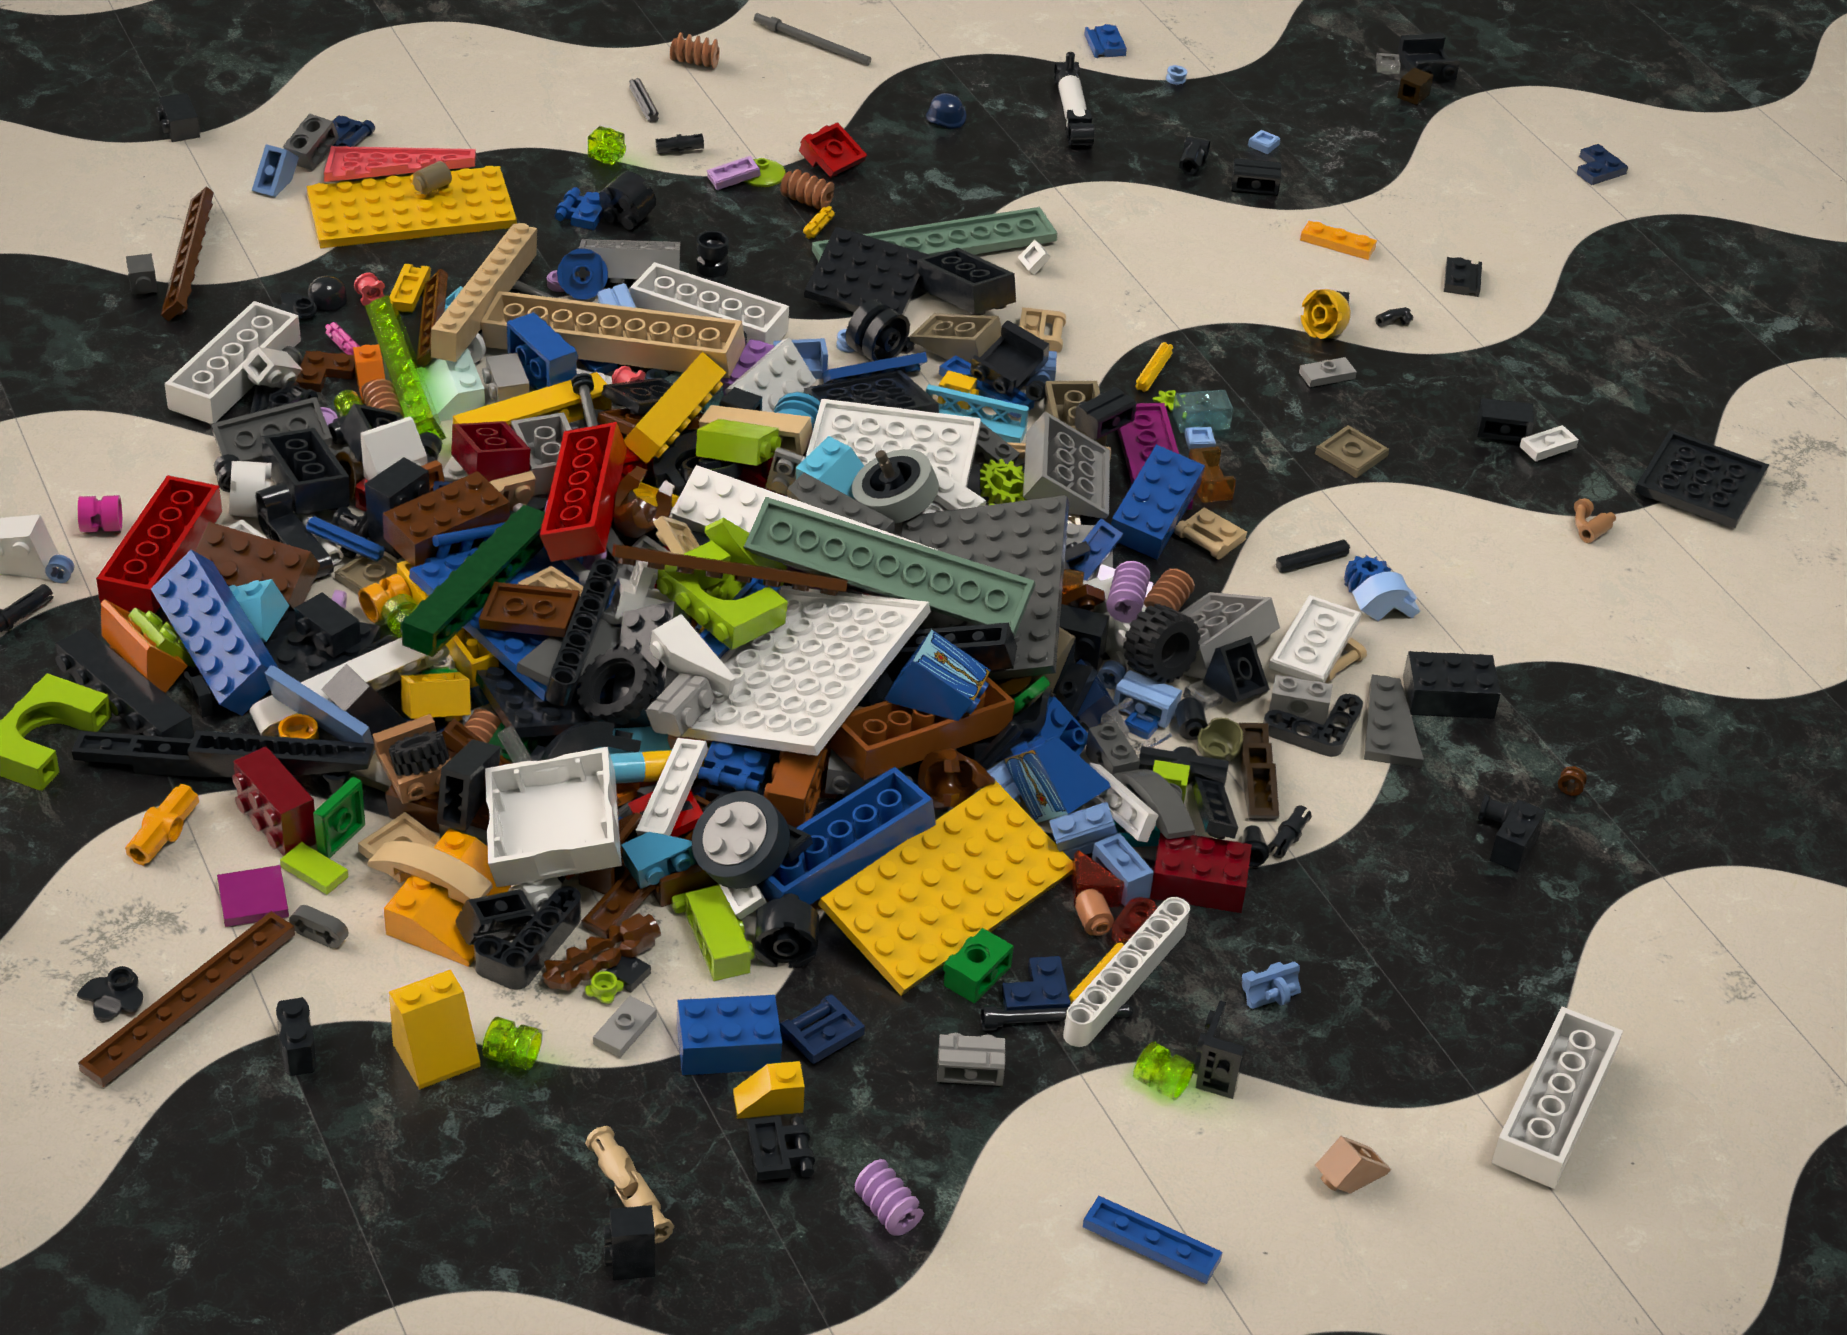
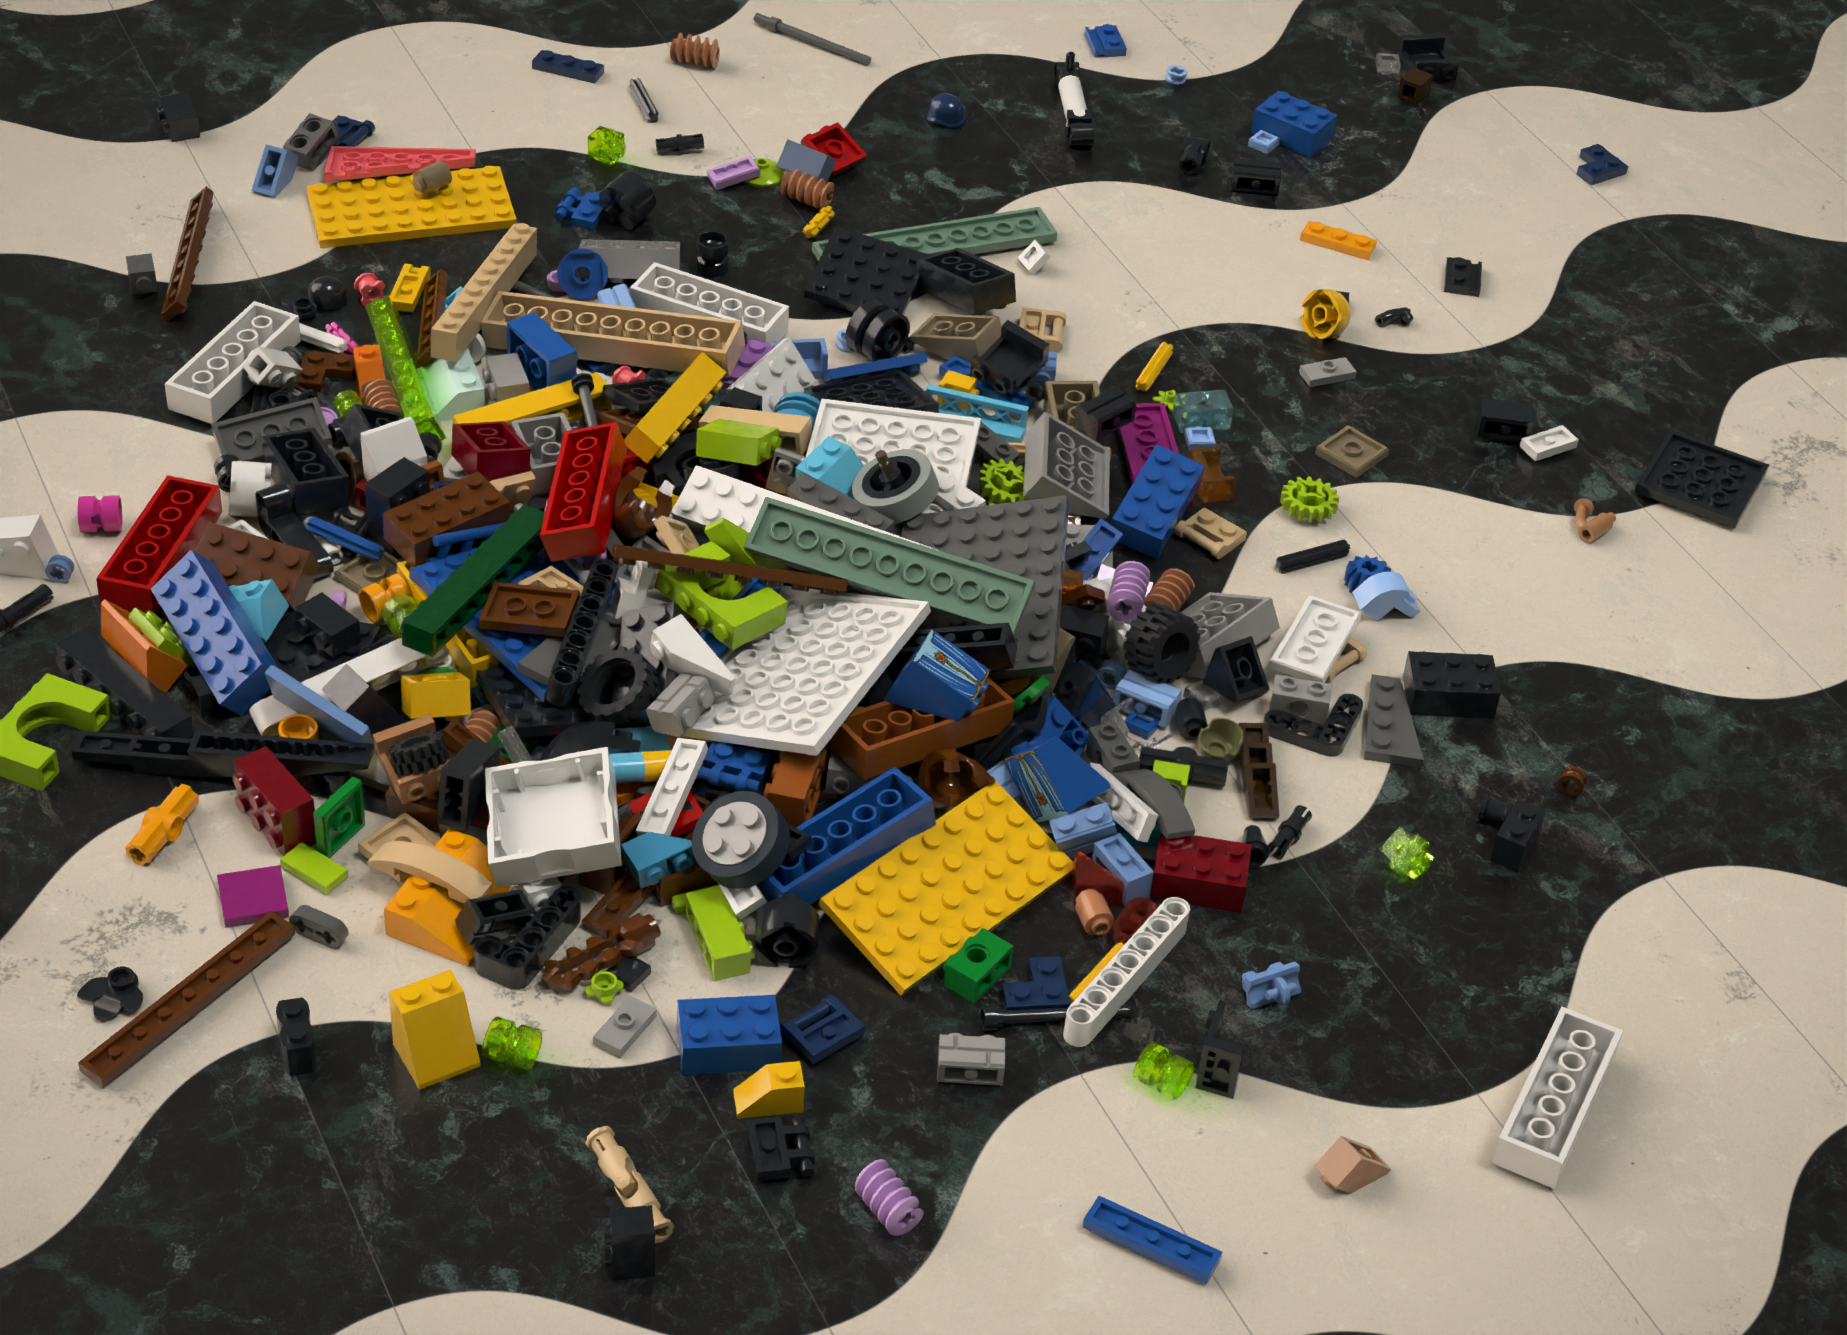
black plate [1192,777,1238,839] -> none
none -> white axle [299,323,348,353]
none -> dark blue plate [532,50,604,84]
none -> sand blue brick [776,139,836,184]
none -> blue brick [1251,91,1338,157]
none -> lime gear [1280,476,1339,523]
none -> clear neon green brick [1379,827,1435,879]

